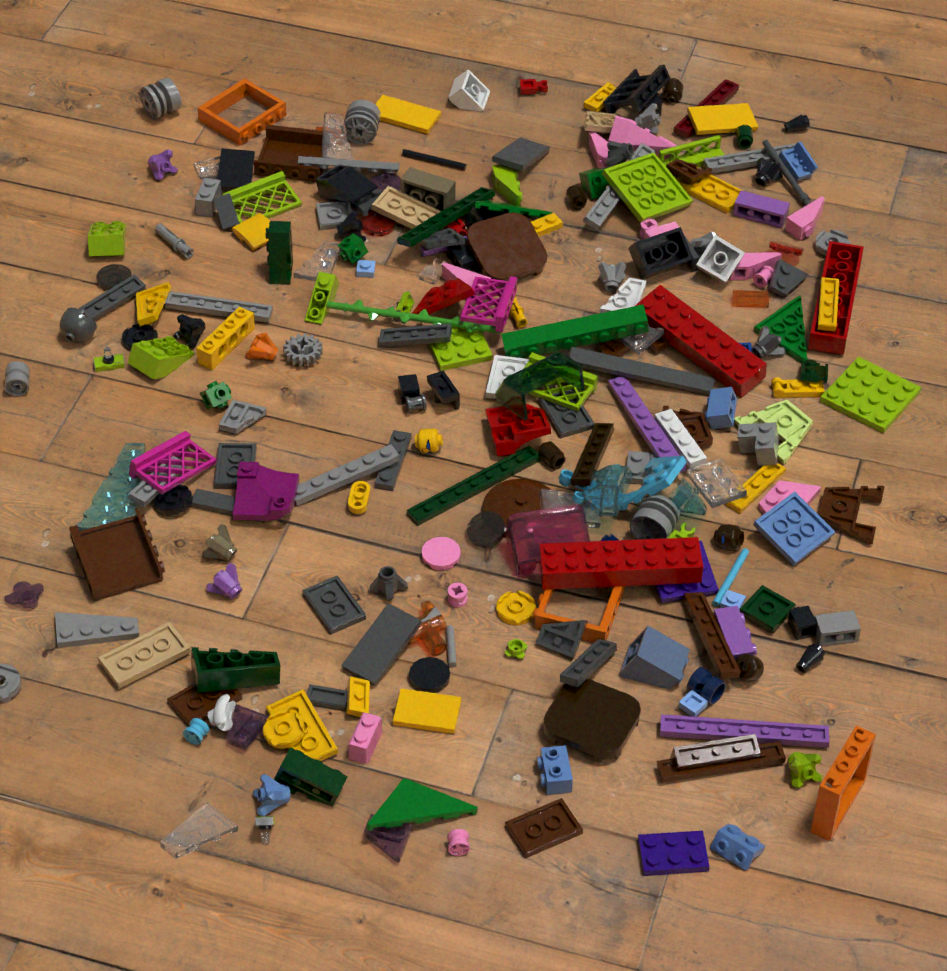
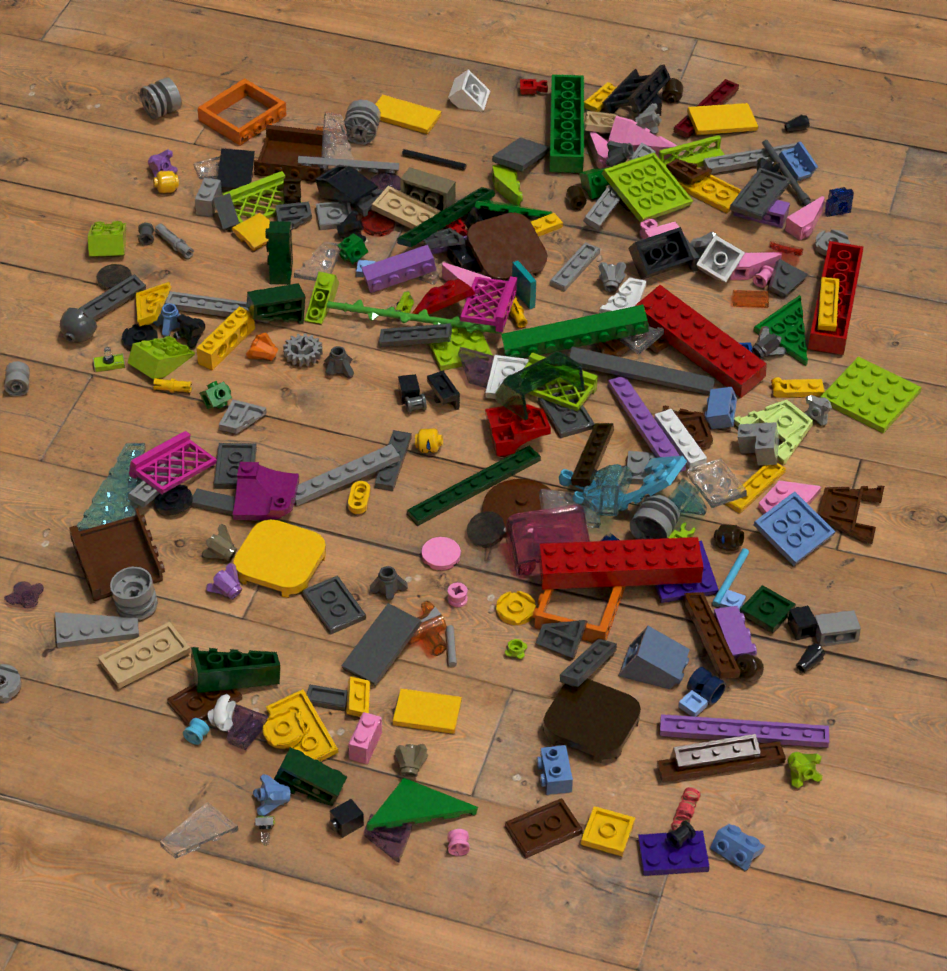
black tile [409,657,450,693] -> none
dark brown brick [538,441,566,468] -> none
dark green brick [736,125,753,149] -> none
dark green plate [800,360,828,383] -> none
orange window [811,725,876,841] -> none
none -> light grey wheel [110,567,158,620]
none -> dark grey bush [138,223,154,246]
none -> yellow head [153,171,179,193]
none -> medium blue rock [153,303,180,337]
none -> yellow pin [153,378,192,393]
none -> yellow tile [233,520,326,598]
none -> dark green wedge [246,283,306,324]
none -> dark grey wing [275,202,312,230]
none -> dark brown brick [283,178,301,204]
none -> dark grey rock [324,346,354,378]
none -> black brick [329,799,364,838]
none -> medium lavender brick [361,245,437,293]
none -> dark tan rock [394,744,429,777]
none -> wing [458,347,494,388]
none -> teal tile [512,261,536,309]
none -> green brick [550,74,584,173]
none -> light grey tile [550,242,600,292]
none -> yellow plate [581,806,635,857]
none -> black bush [666,821,696,849]
none -> coral piece [671,787,701,831]
none -> dark grey tile [730,168,791,221]
none -> light grey rock [803,395,833,426]
none -> clear blue brick [825,187,854,217]

